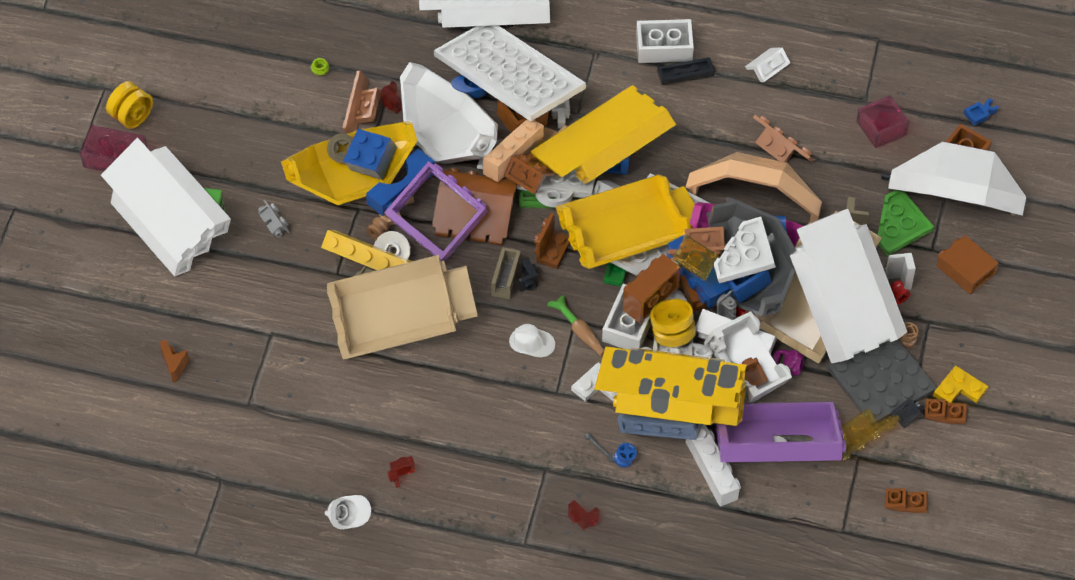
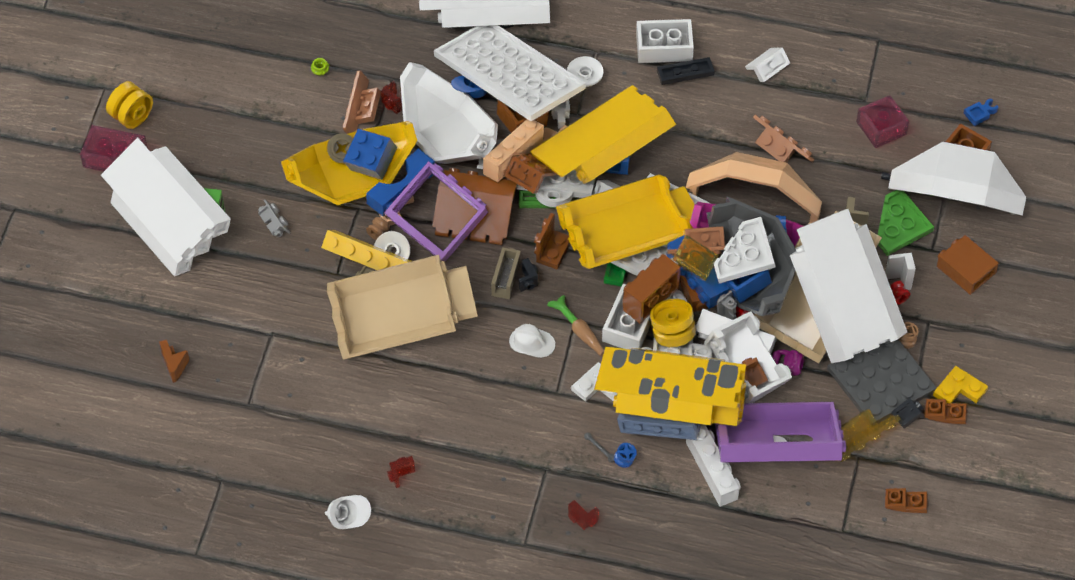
none -> white dish [567,56,603,87]

